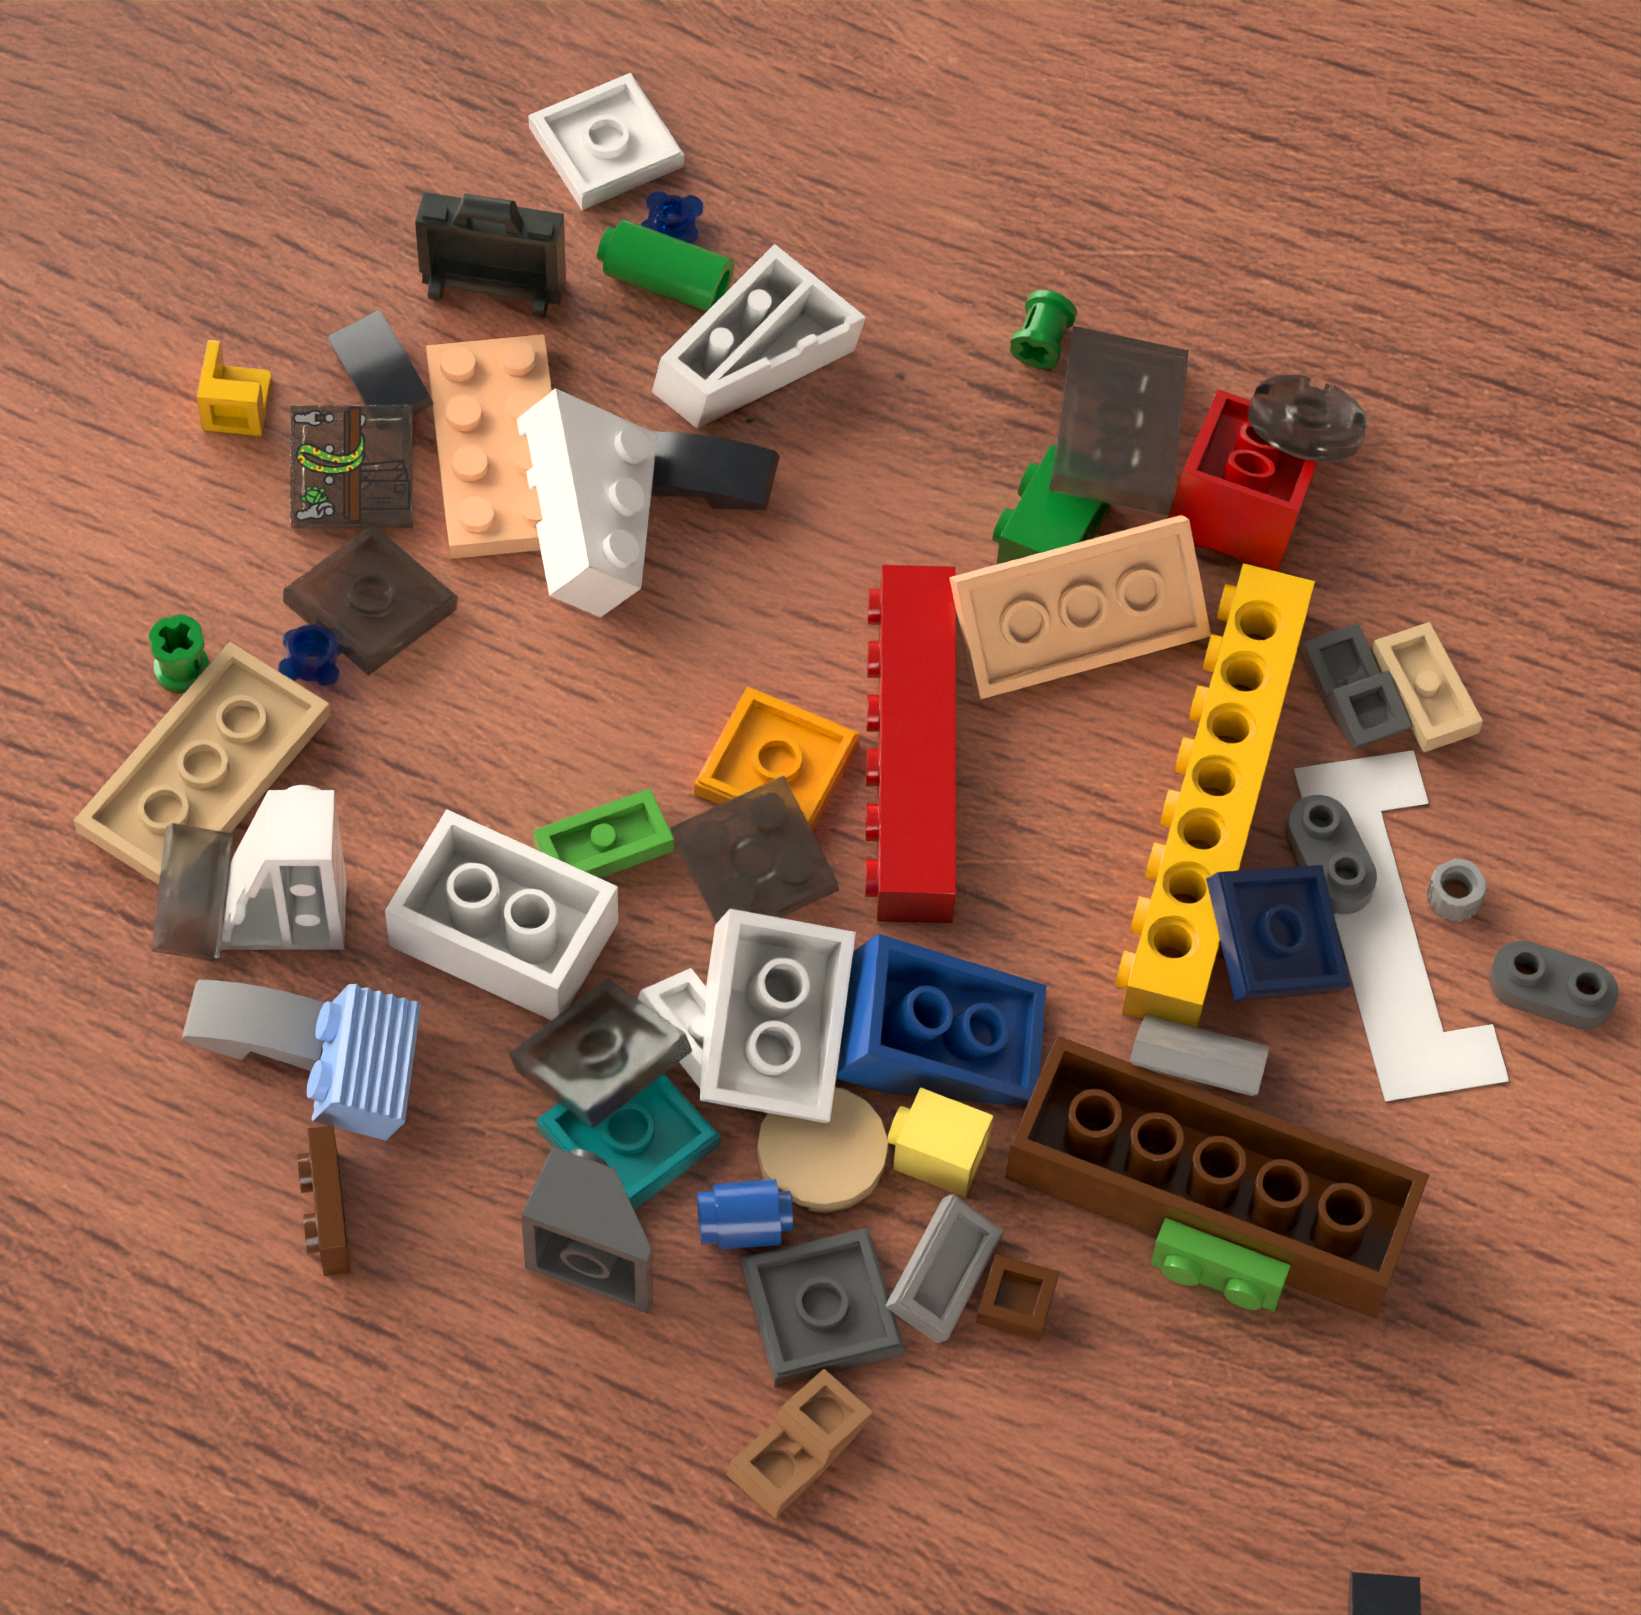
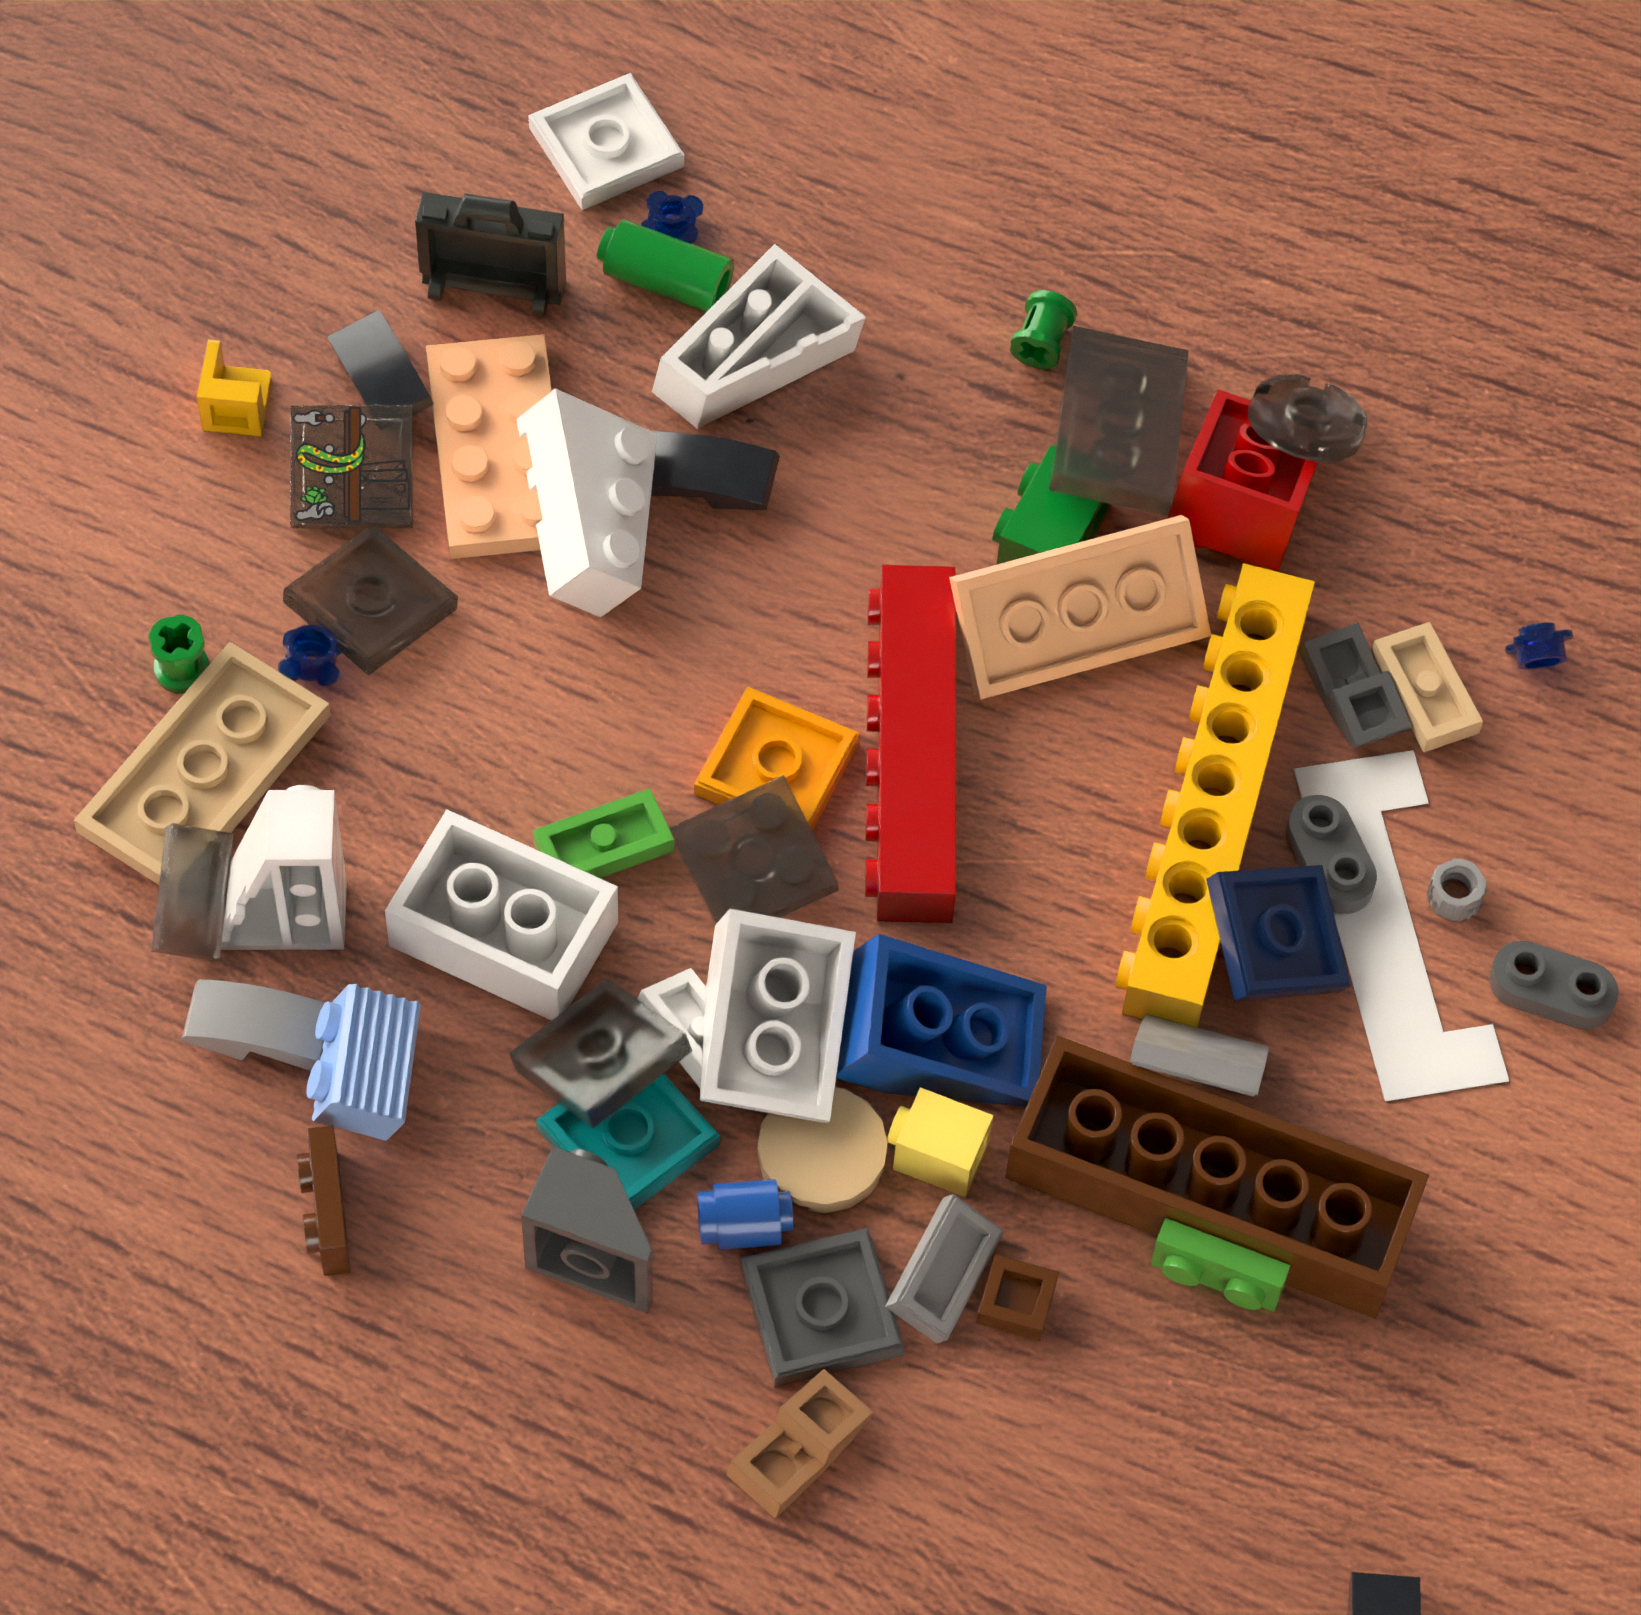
none -> clear blue plate [1505,622,1573,670]

